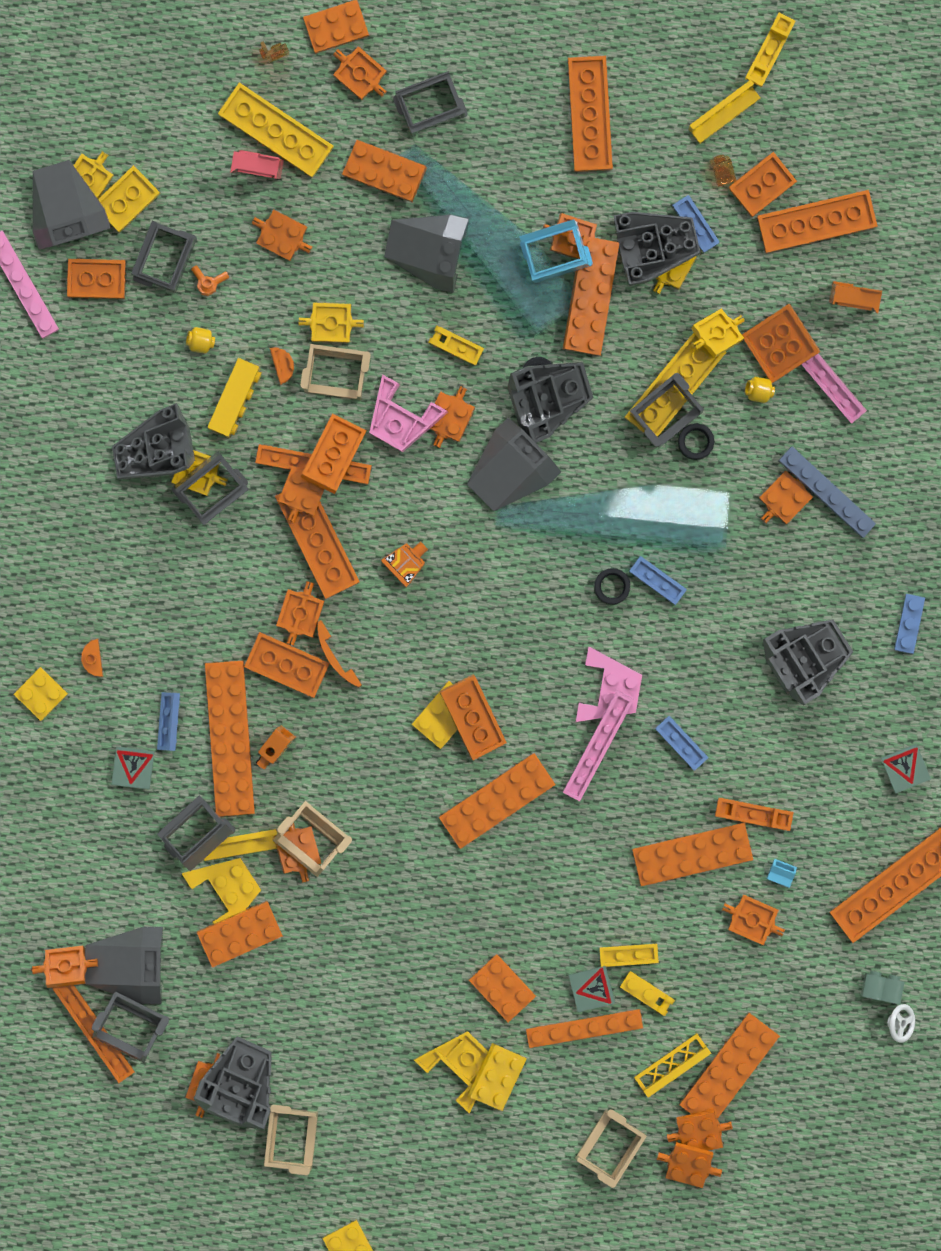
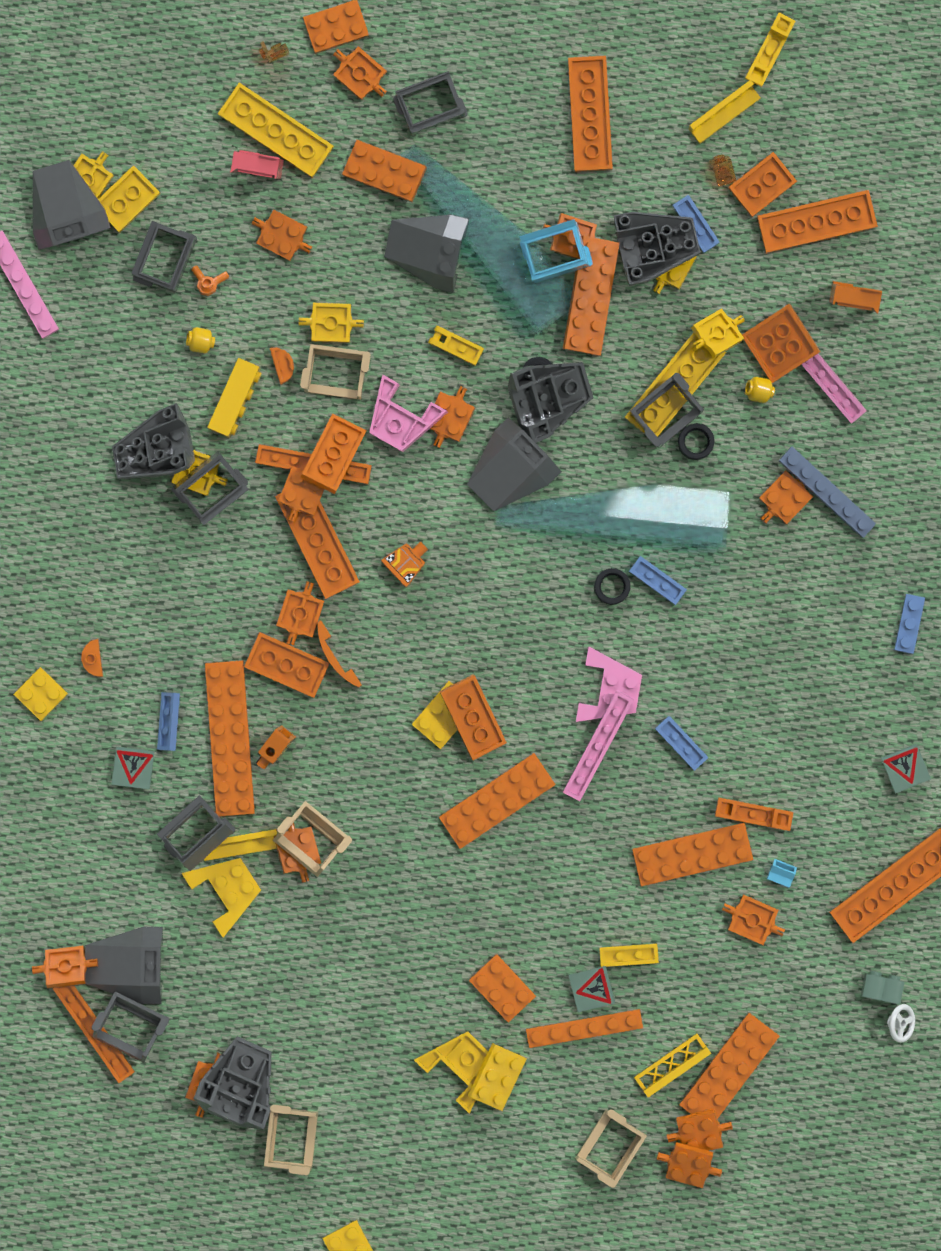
orange plate [67,259,126,299] -> none
orange plate [197,901,283,968] -> none
yellow plate [620,971,675,1016] -> none
dark grey wedge [763,619,853,705] -> none

